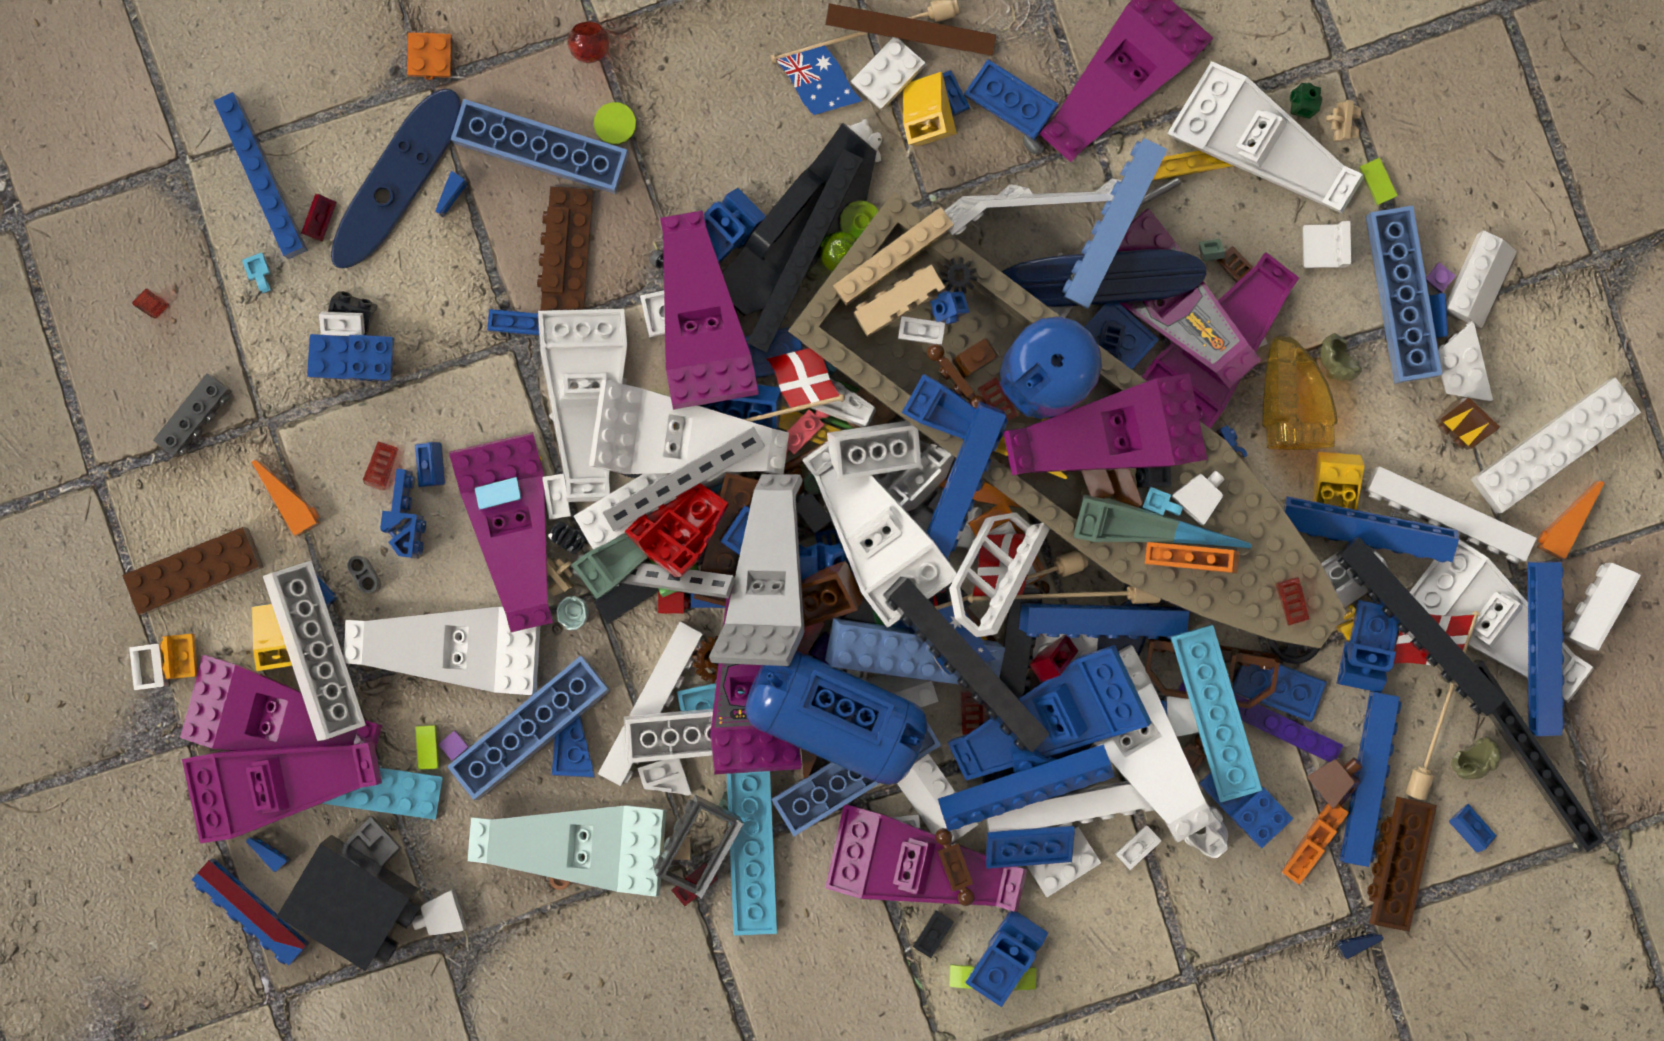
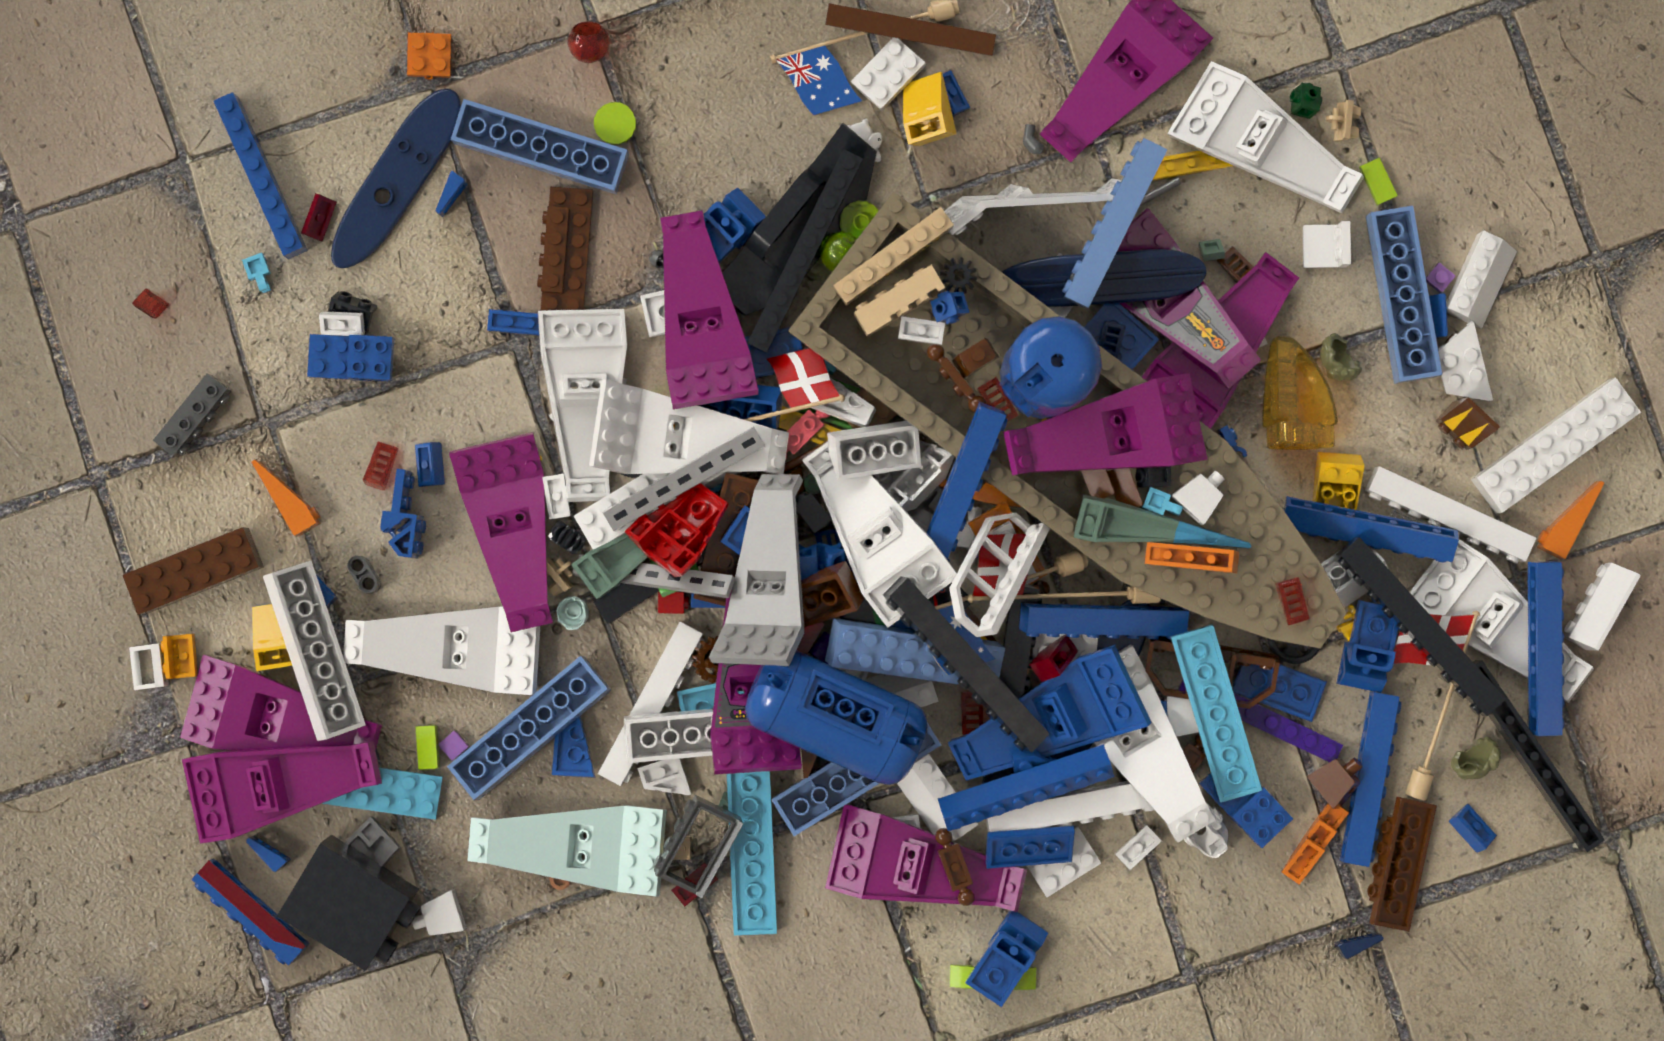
medium azure slope [475,477,522,510] -> none
blue plate [901,374,1067,479] -> none
black plate [913,909,954,958] -> none
blue tile [964,59,1059,141] -> none

